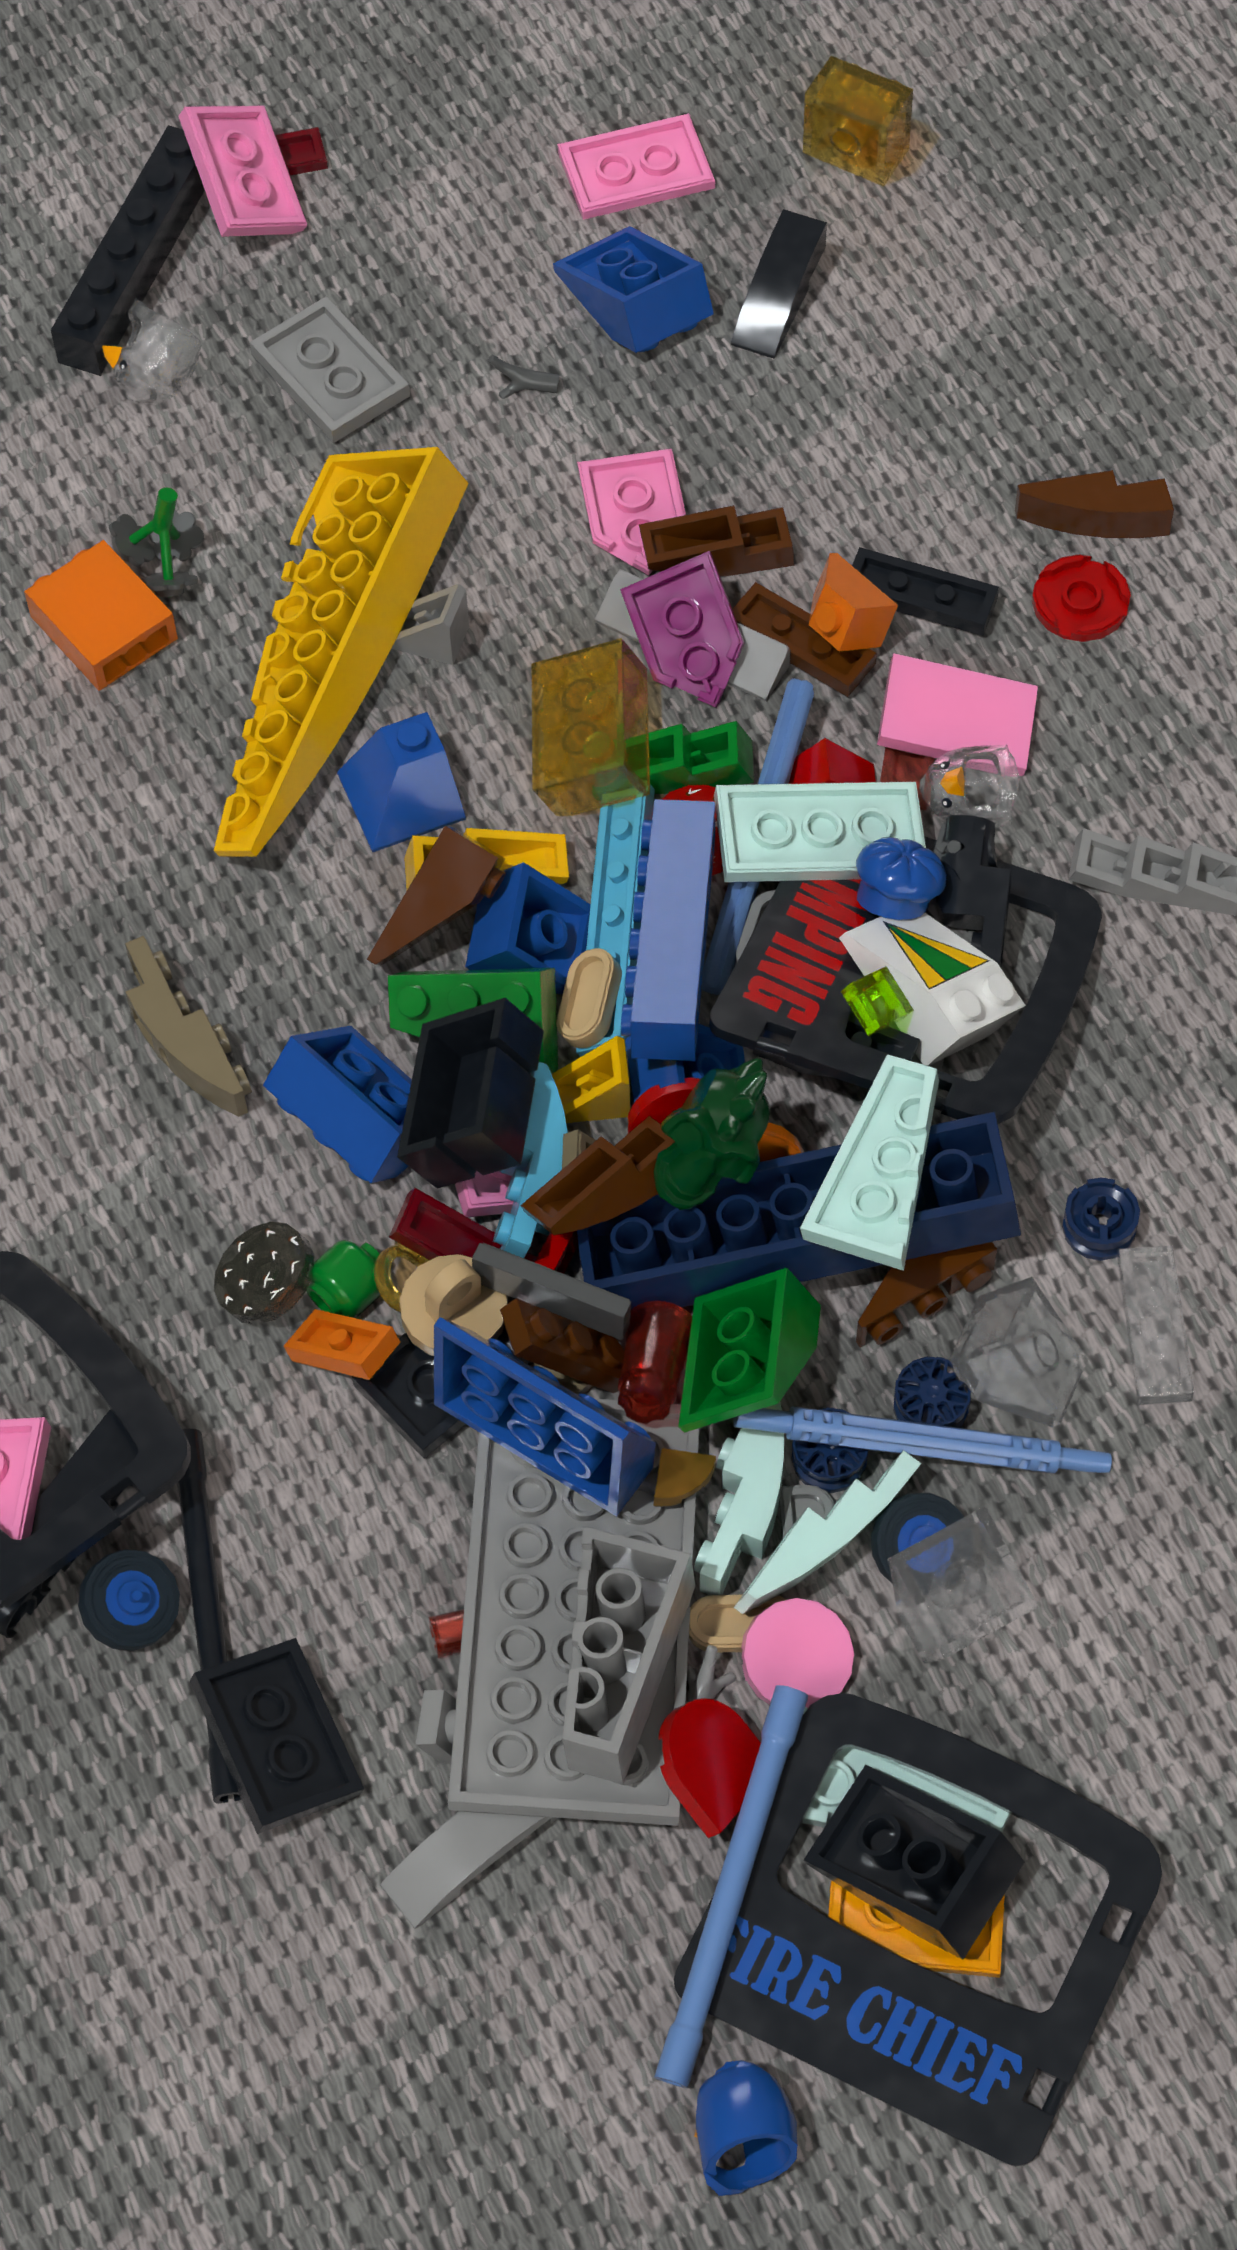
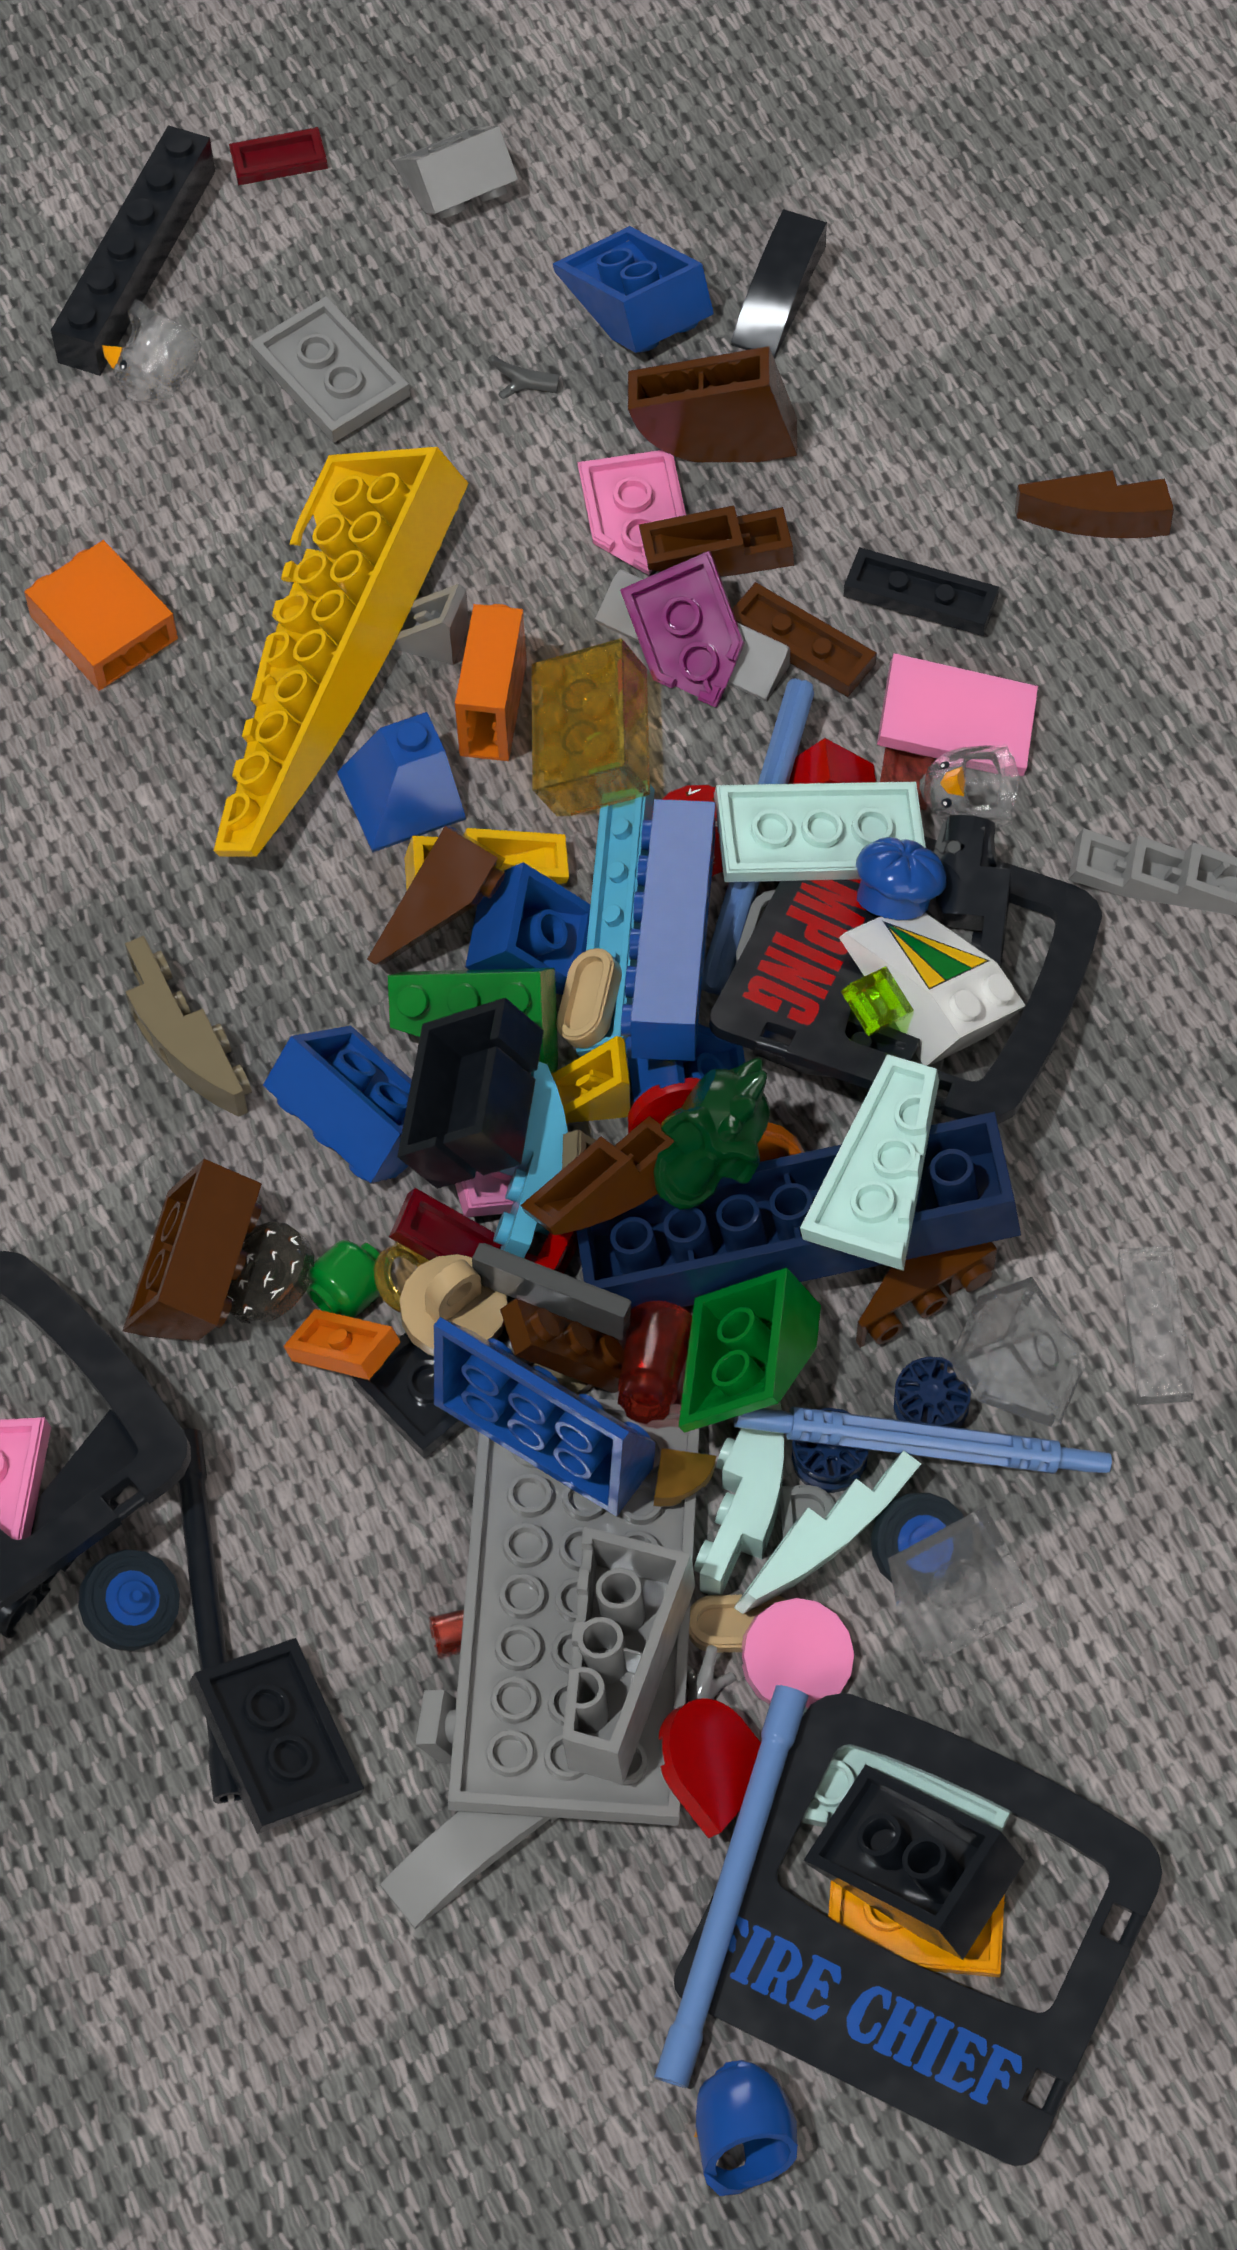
dark grey plant [109,487,204,598] -> none
bright pink tile [178,106,307,237] -> none
bright pink tile [557,113,715,220] -> none
green slope [592,721,754,796] -> none
clear yellow brick [803,56,913,186] -> none
orange slope [808,553,898,652] -> none
red tile [1032,554,1131,642] -> none
dark blue wheel [1062,1177,1140,1261] -> none
none -> reddish brown slope [122,1159,262,1341]
none -> light grey slope [392,126,518,219]
none -> orange brick [455,604,527,761]
none -> reddish brown brick [628,346,798,462]

